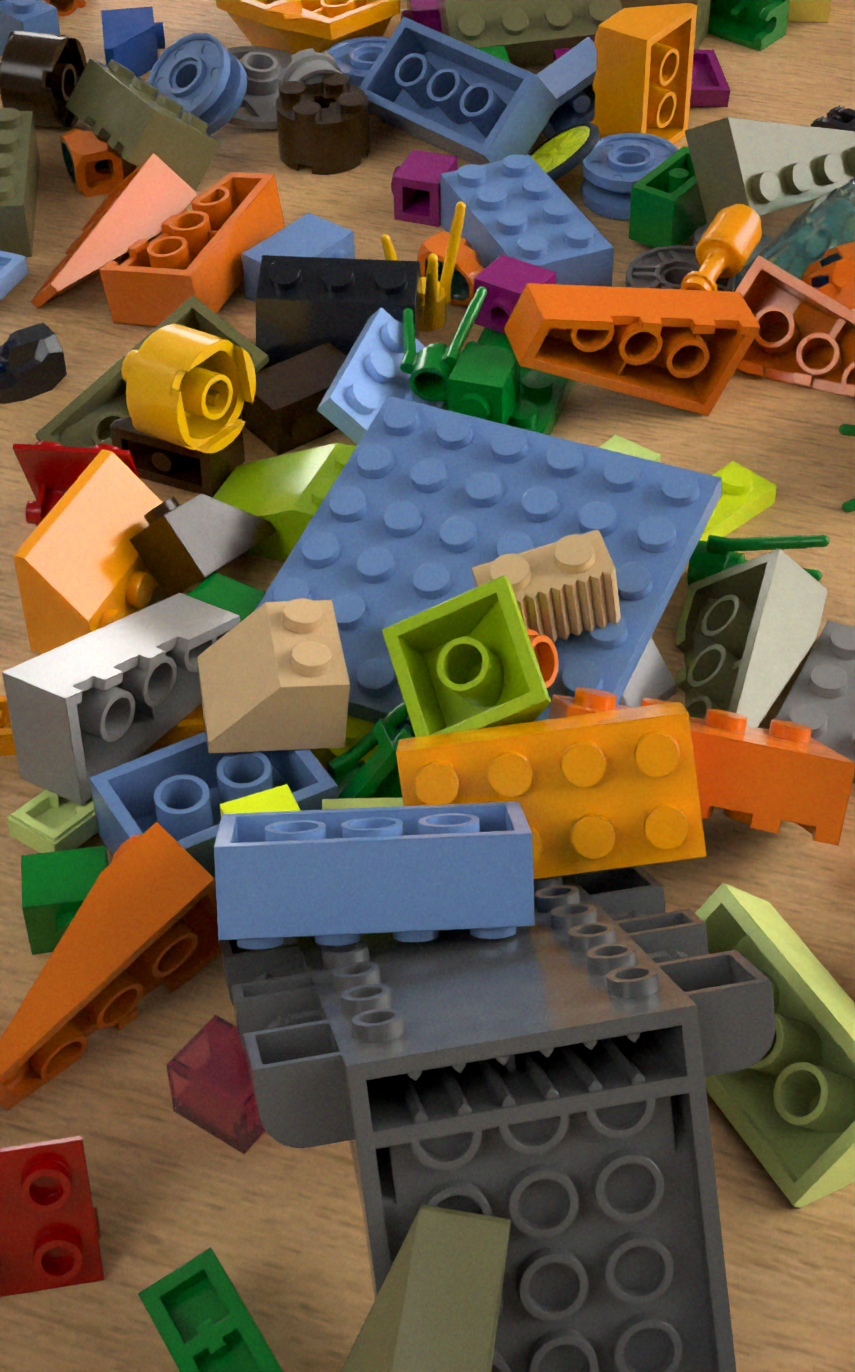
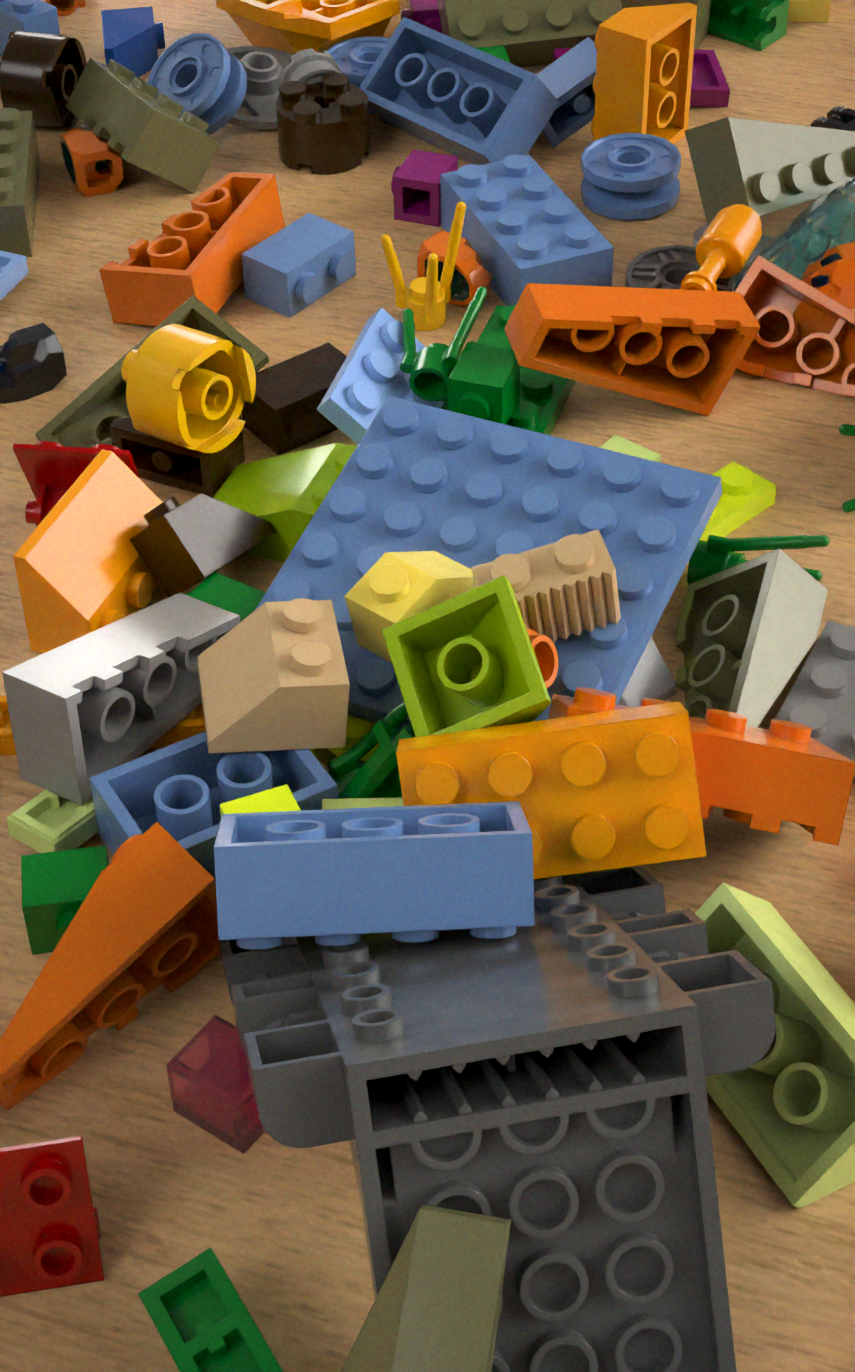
orange wedge [31,153,197,308] -> none
black slope [256,255,423,372] -> none
magenta brick [474,254,556,334] -> none
wheel [529,123,600,181] -> none
green brick [629,146,707,249] -> none
none -> light yellow slope [344,551,475,663]

